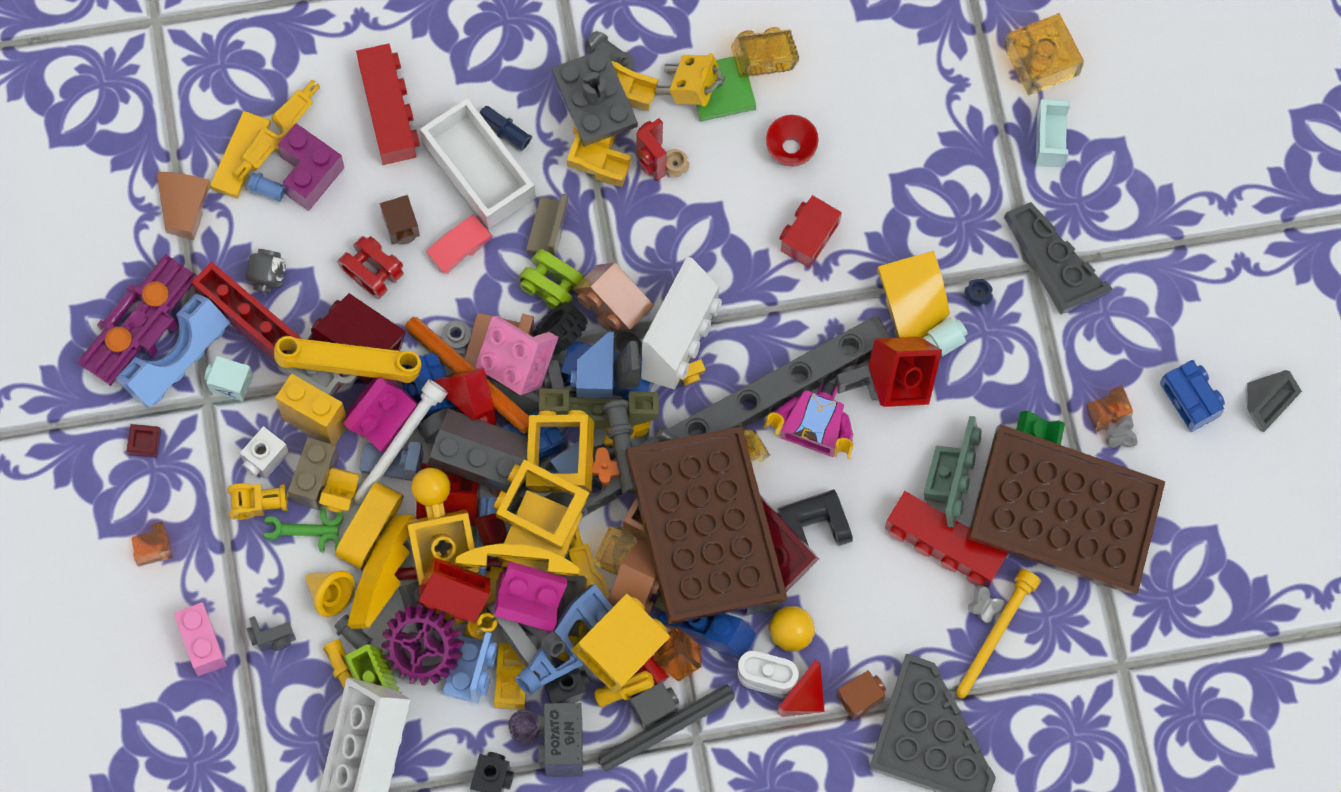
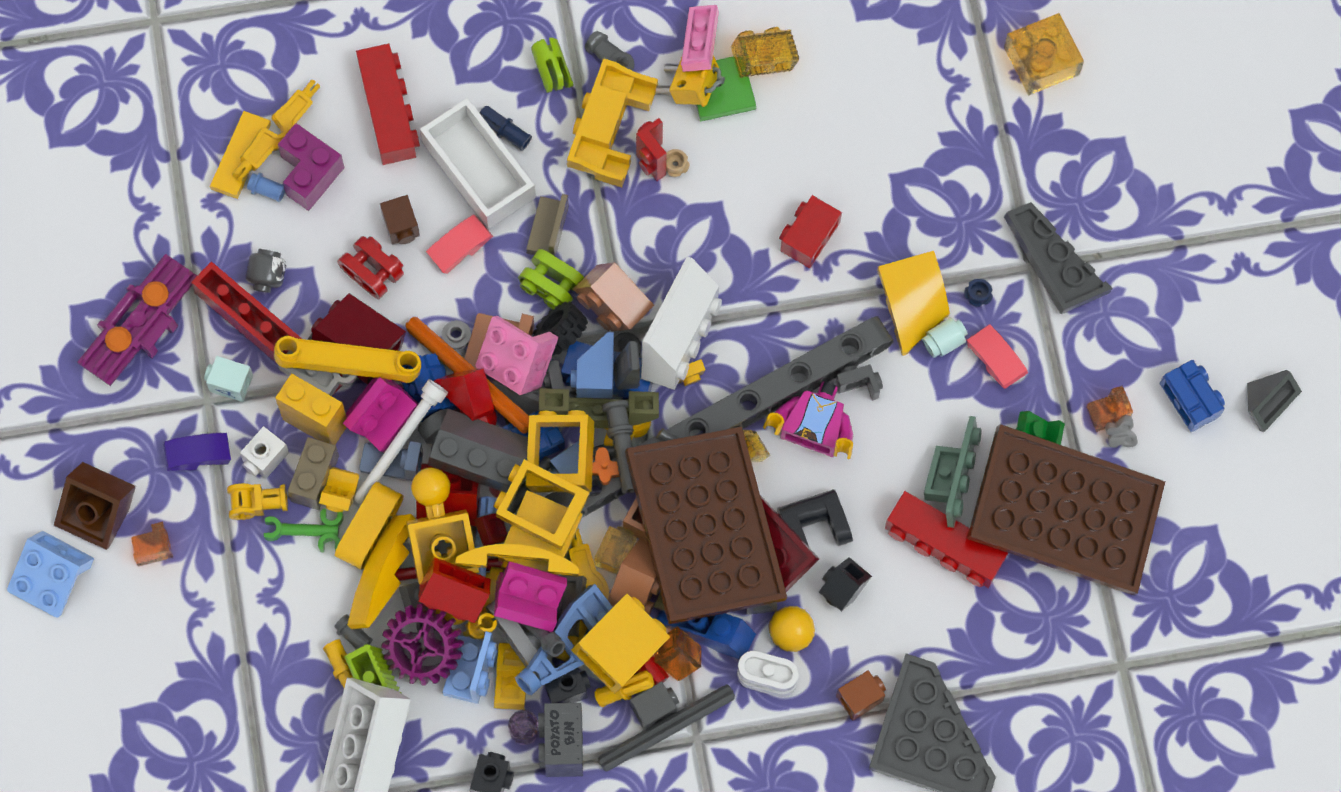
light blue arch [115,293,230,408] -> none
dark red tile [126,424,161,458] -> none
nougat slope [157,172,210,240] -> none
bright pink brick [174,602,227,677] -> none
dark grey bracket [246,616,296,652] -> none
yellow hat [305,570,355,617] -> none
dark grey plate [552,48,638,147] -> none
red piece [766,115,819,167] -> none
red slope [777,659,825,717] -> none
red slope [869,337,942,407] -> none
yellow piece [956,569,1041,698] -> none
light grey piece [968,585,1005,623] -> none
light aqua panel [1036,99,1070,168] -> none
none -> light blue bracket [7,531,94,618]
none -> reddish brown slope [54,462,136,550]
none -> dark purple slope [163,433,231,471]
none -> lime arm [531,37,573,93]
none -> bright pink tile [681,5,719,72]
none -> black brick [819,557,872,612]
none -> coral slope [967,324,1028,389]

